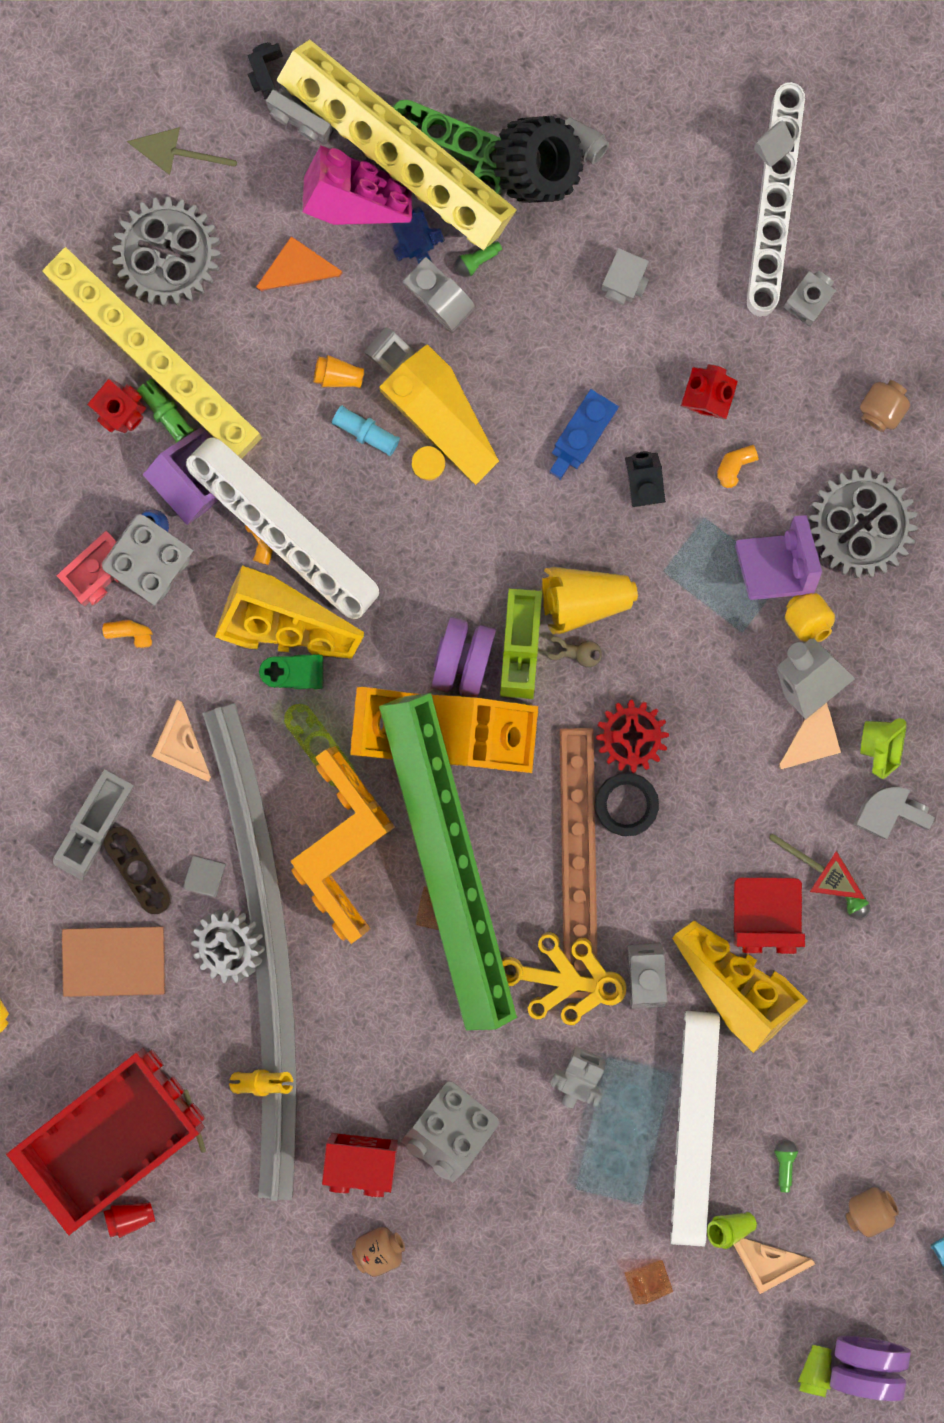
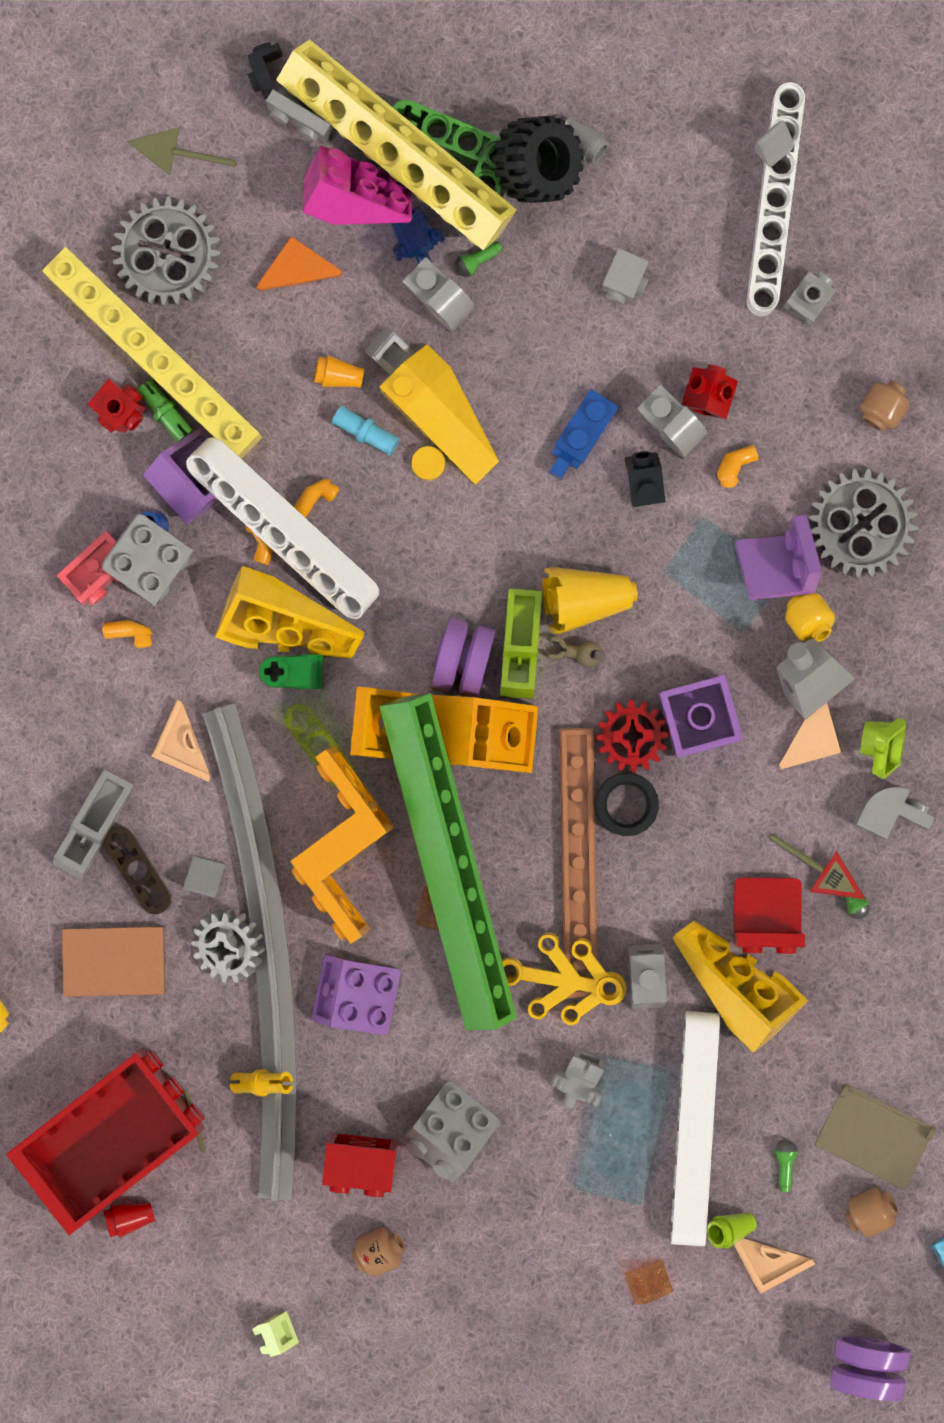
lime cone [797,1345,832,1398] -> none
none -> yellowish green tile [252,1311,299,1357]
none -> light orange arm [293,479,339,518]
none -> medium lavender bracket [311,954,401,1035]
none -> light grey brick [636,384,708,459]
none -> medium lavender brick [657,675,743,759]
none -> dark tan piece [814,1084,936,1190]

